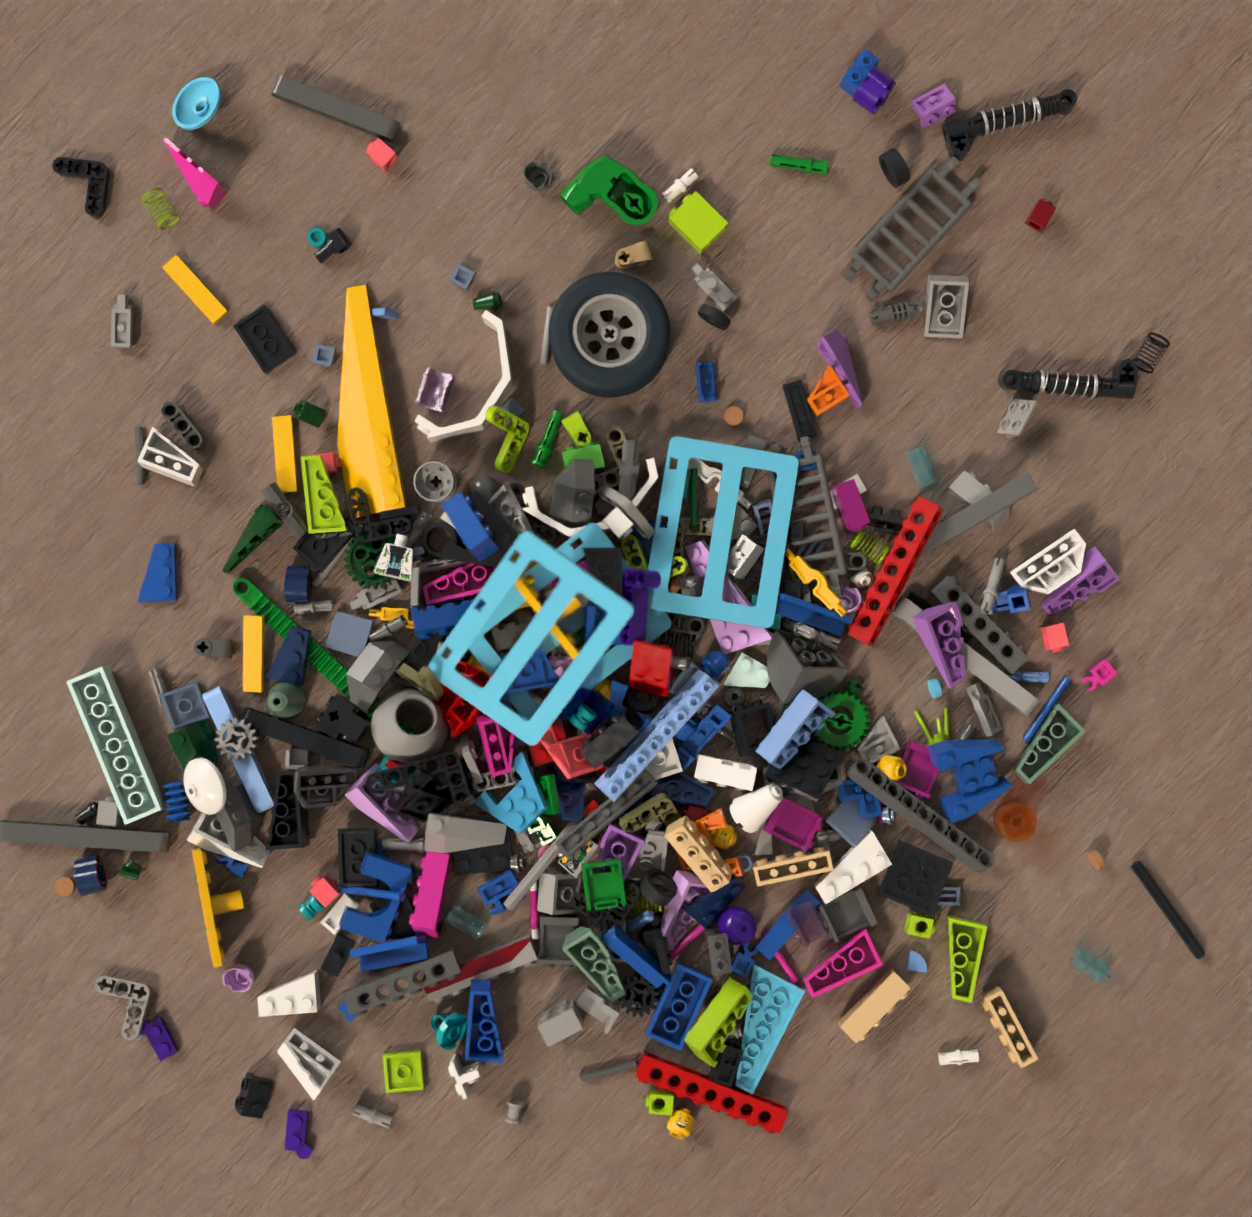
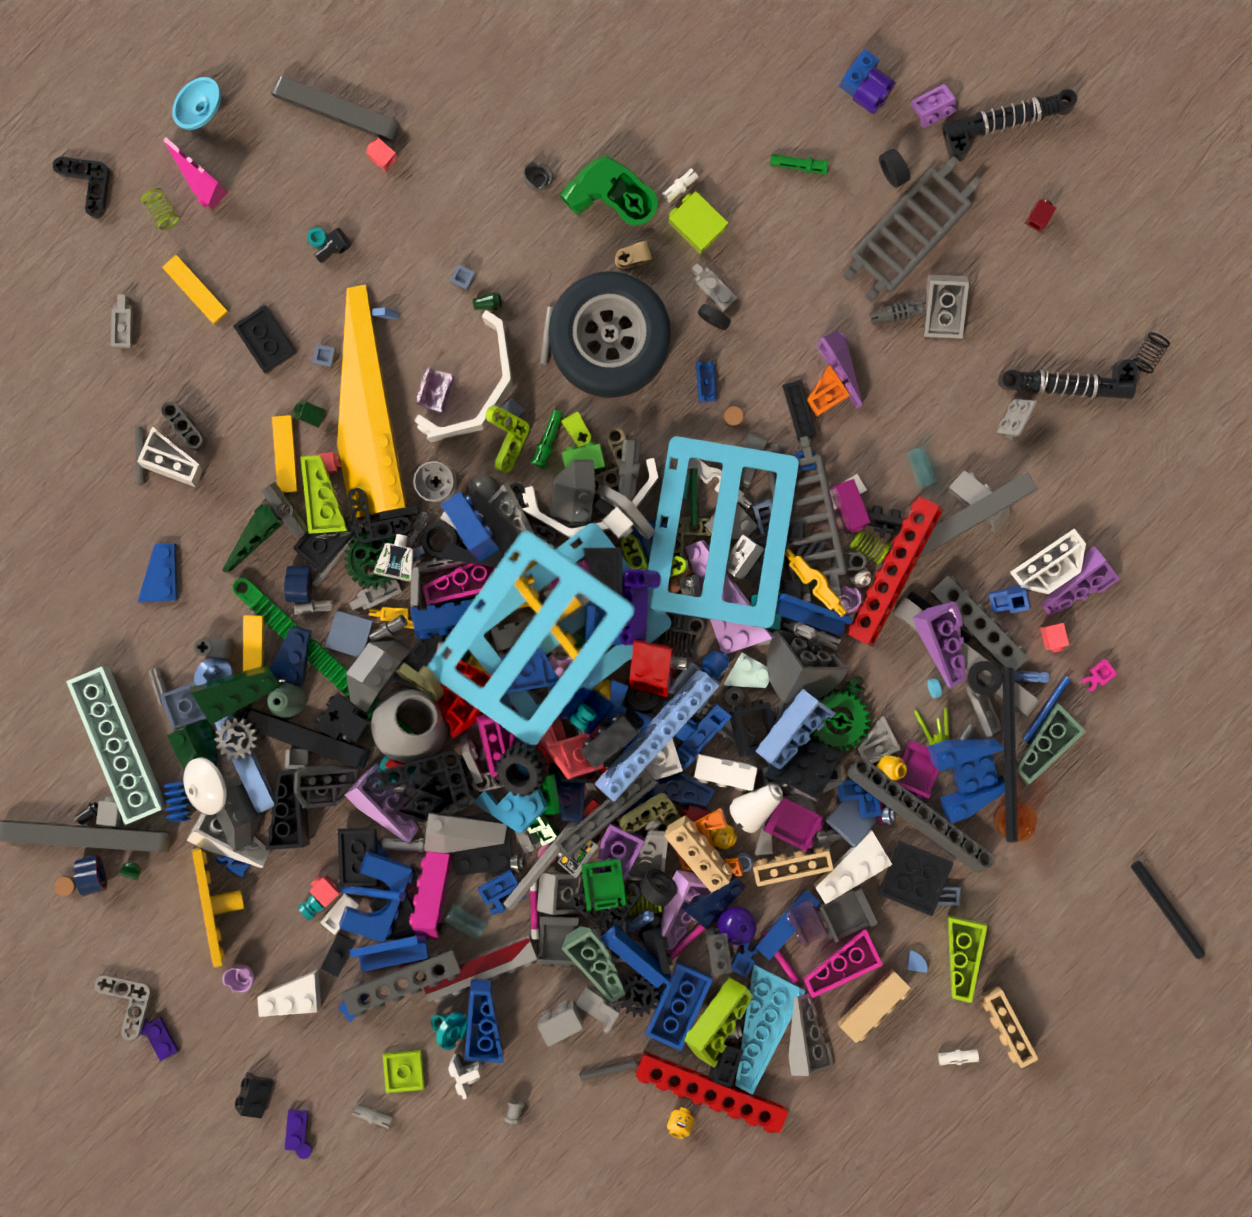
white wedge [277,1028,341,1100] -> none
lime brick [645,1089,674,1116] -> none
lime brick [904,912,936,939] -> none
light grey pin [980,558,1006,614] -> none
clear light blue hinge [1069,949,1111,982] -> none
medium nougat tile [1088,850,1105,870] -> none
none -> dark green wedge [190,664,280,725]
none -> medium blue tile [194,658,234,686]
none -> black tyre [495,742,549,797]
none -> light grey wedge [789,994,833,1076]
none -> black tyre [967,661,1003,695]
none -> black axle [1002,668,1018,843]

